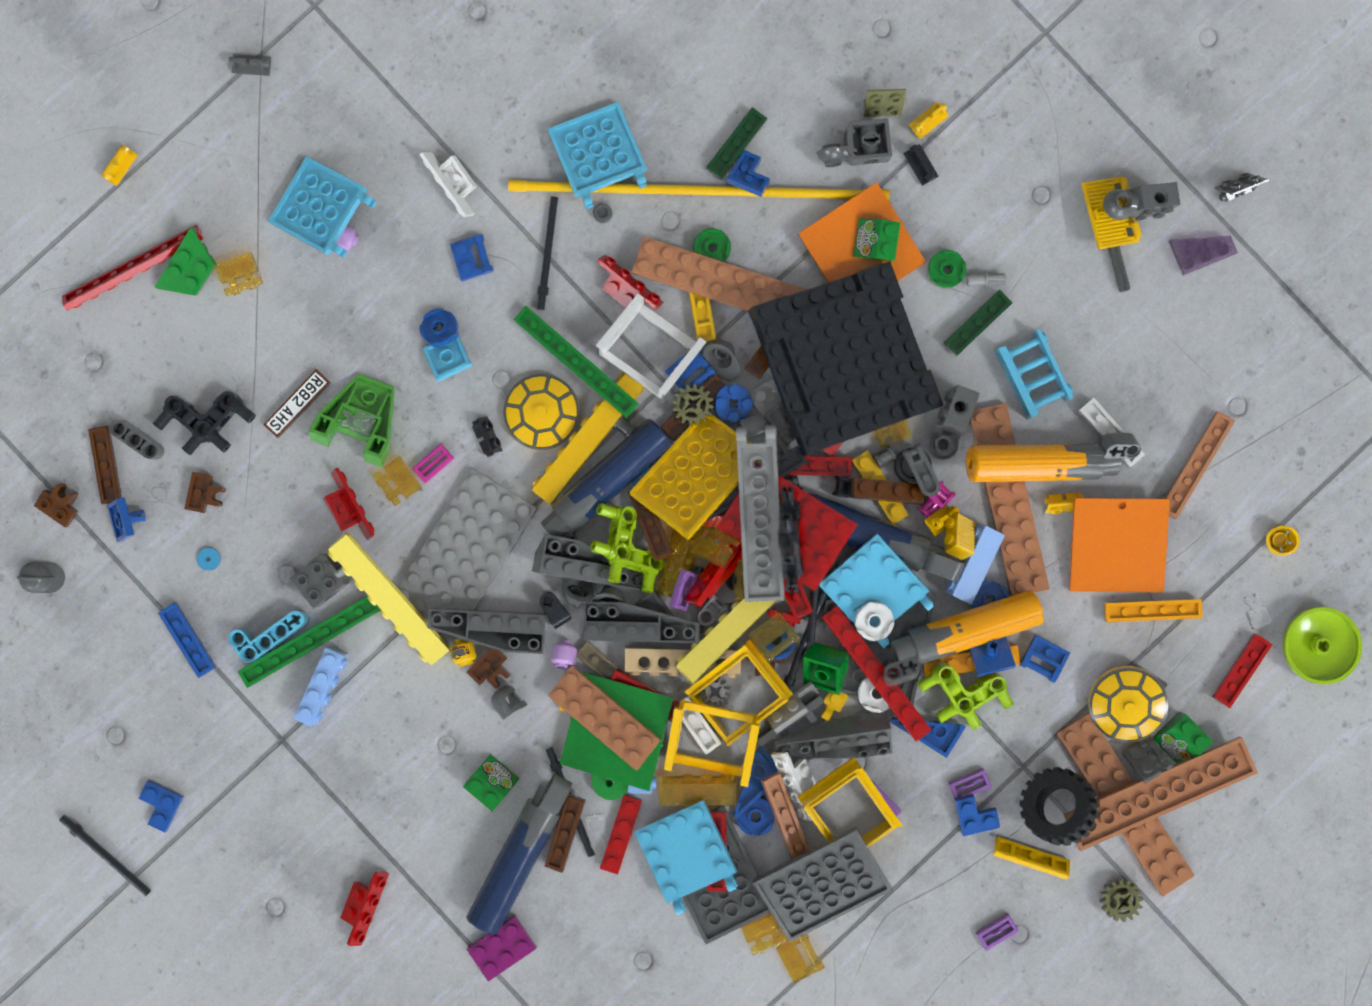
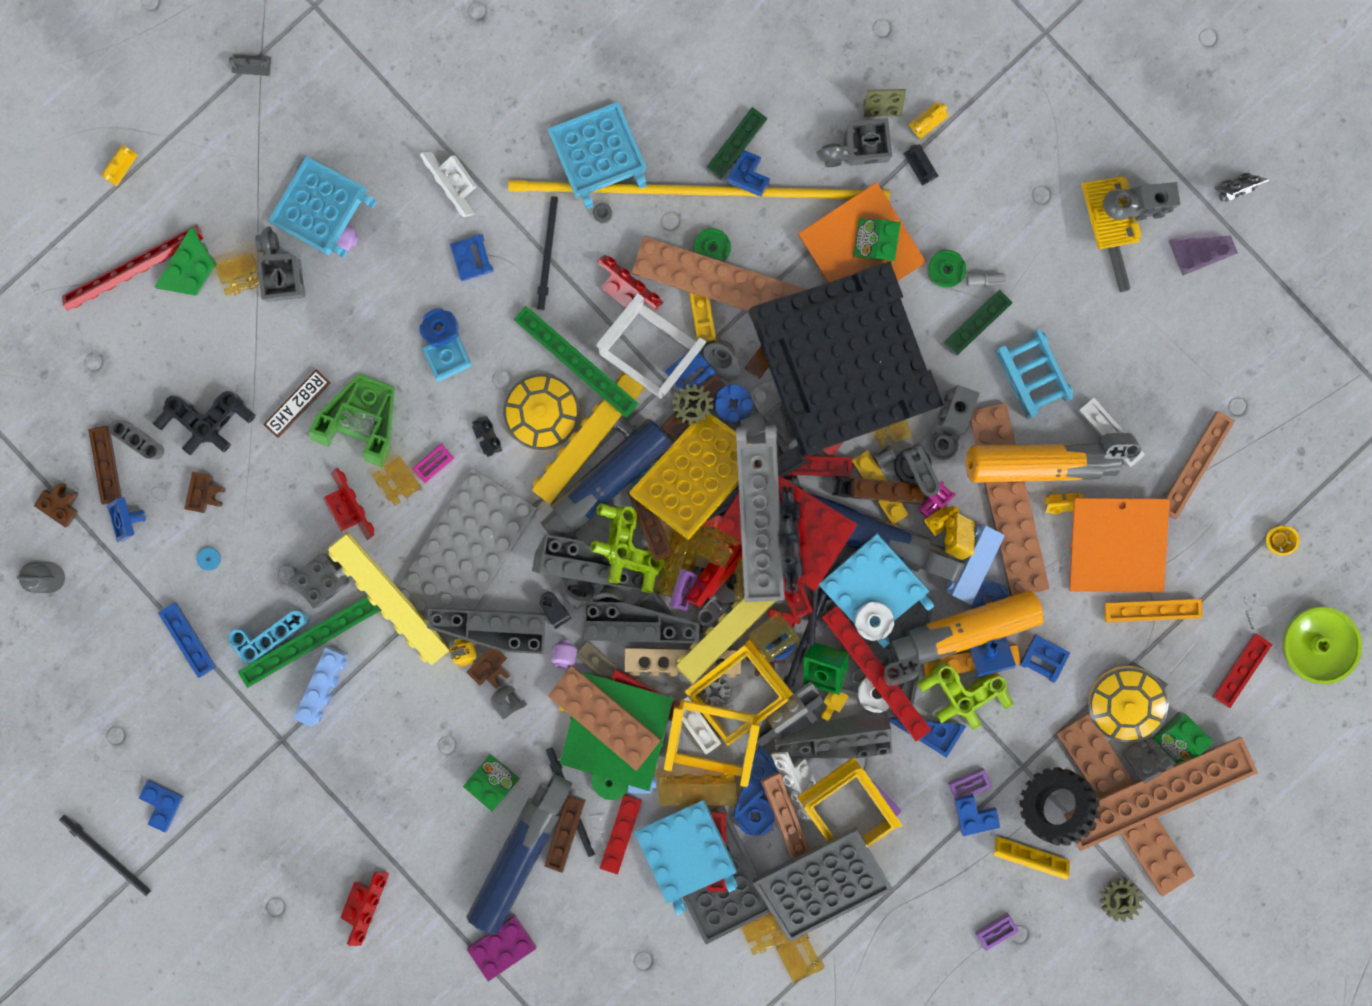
none -> dark grey brick [255,226,306,302]

